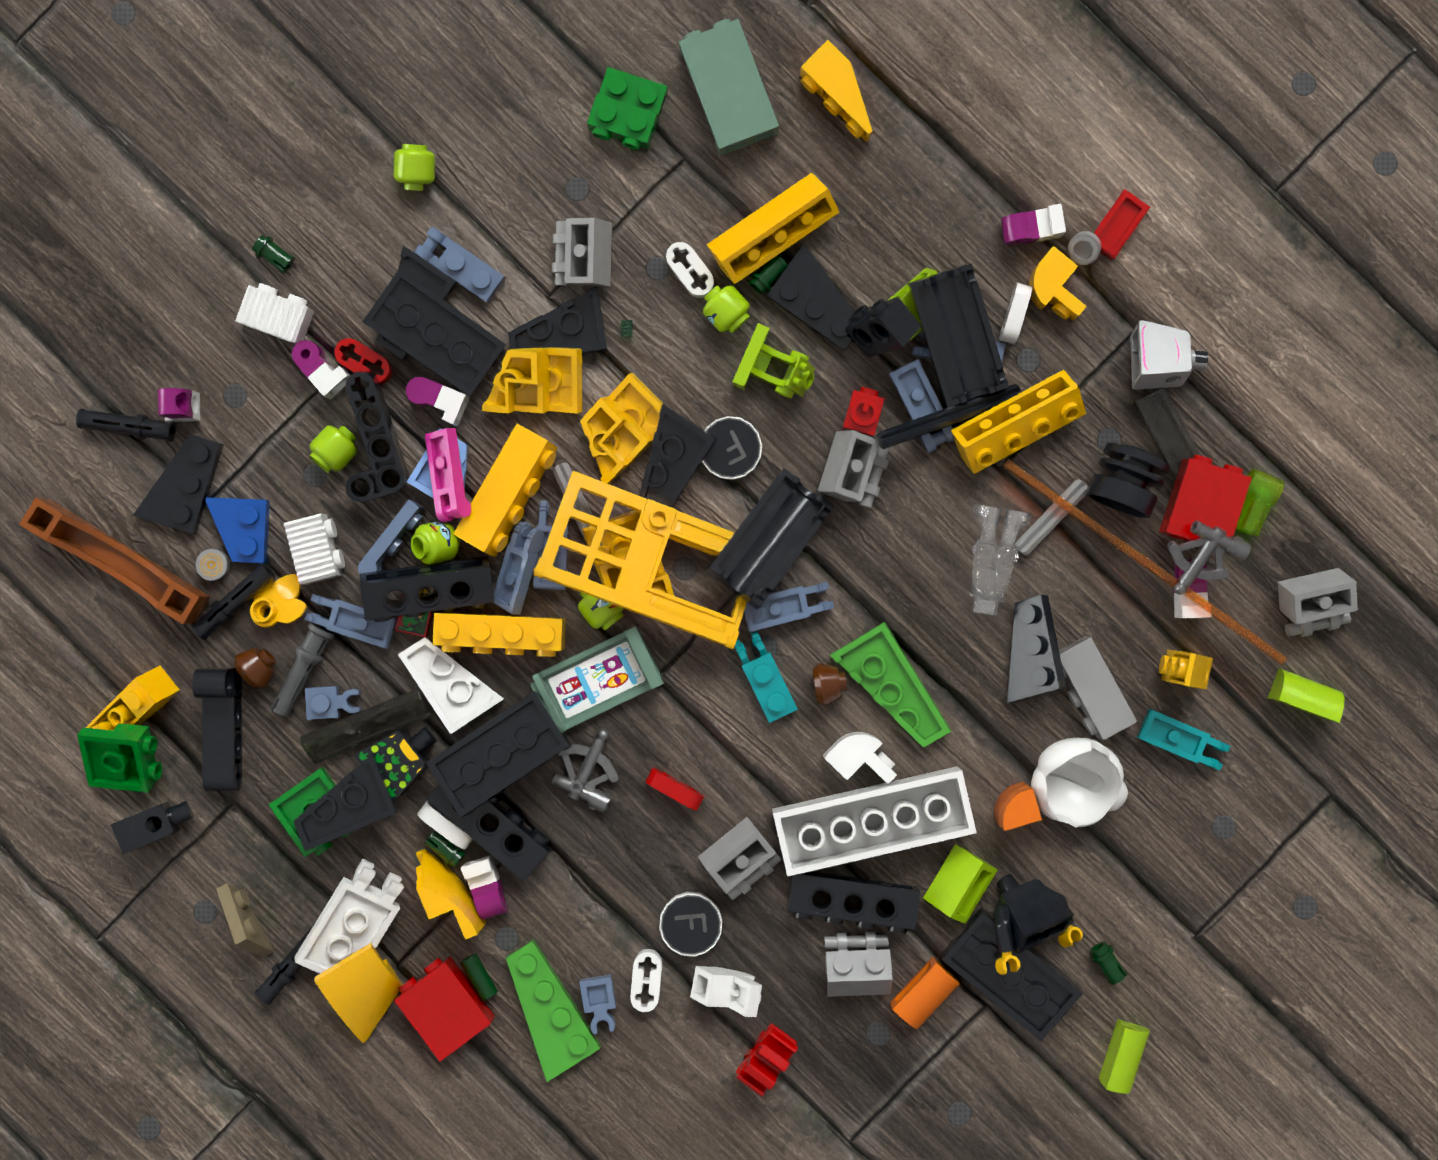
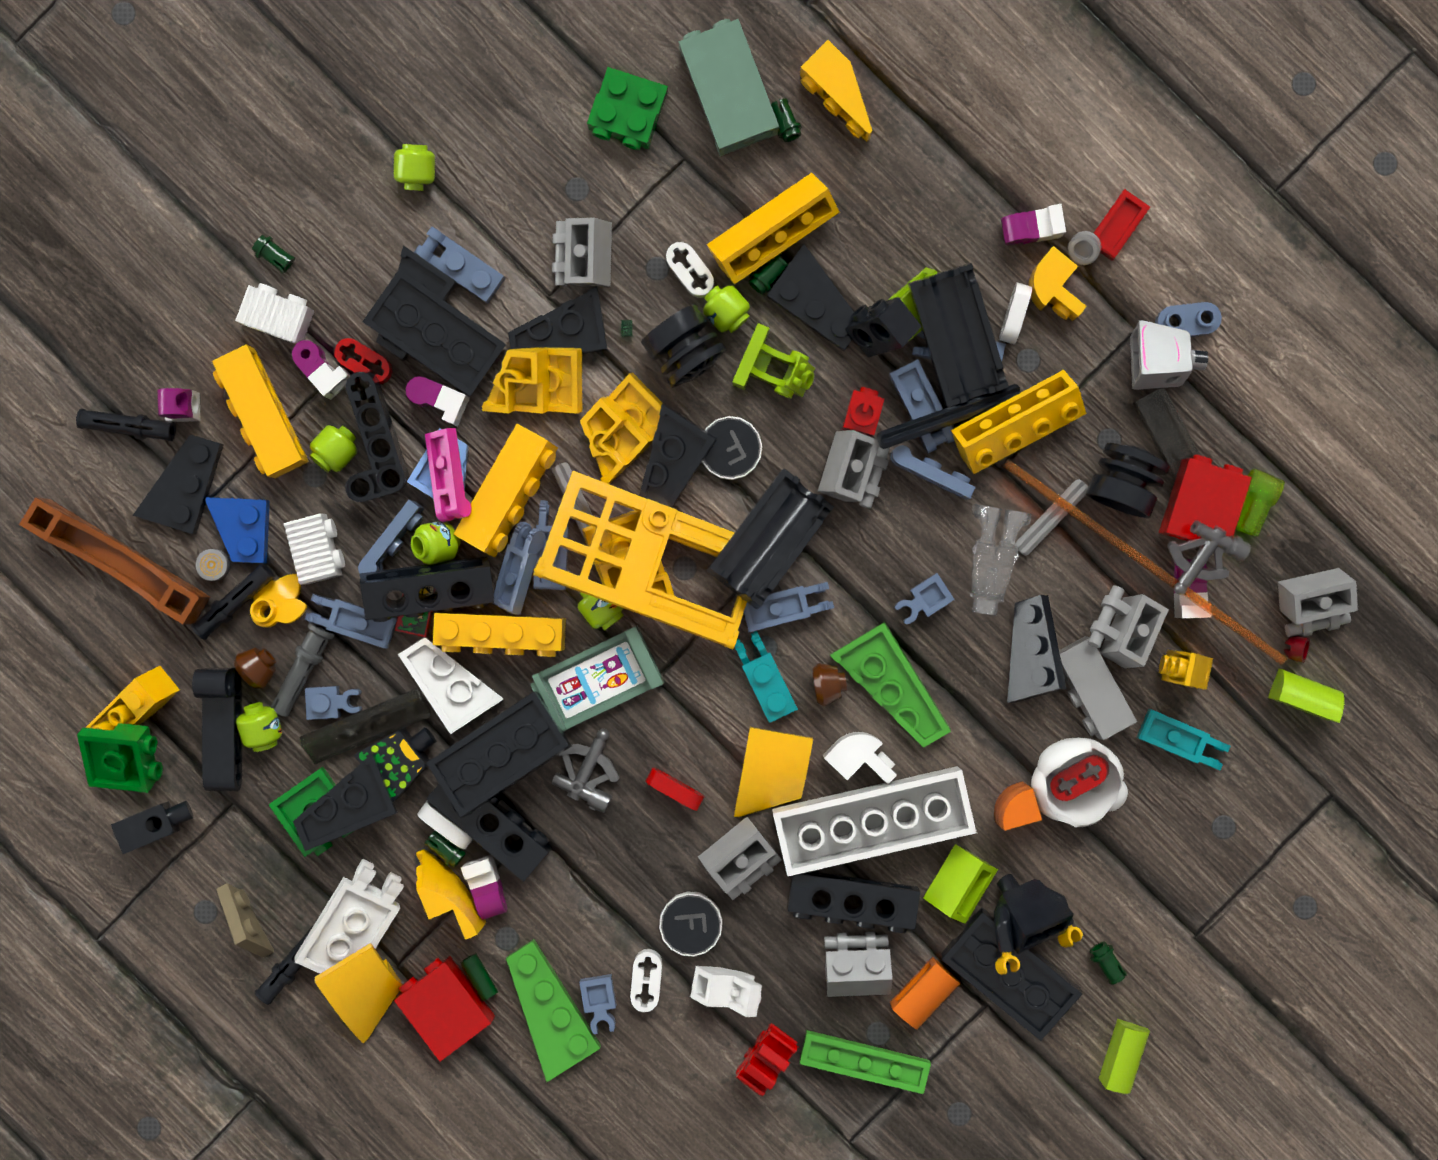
none -> yellow brick [212,344,309,478]
none -> lime head [236,702,282,752]
none -> black wheel [641,304,726,388]
none -> yellow slope [734,727,813,817]
none -> dark green pin [771,98,802,142]
none -> bright green plate [799,1030,931,1094]
none -> sand blue plate [890,445,975,500]
none -> sand blue plate [894,573,955,624]
none -> red beam [1050,755,1110,801]
none -> light grey brick [1088,585,1169,668]
none -> sand blue plate [1155,302,1222,337]
none -> dark red hinge [1284,636,1310,663]

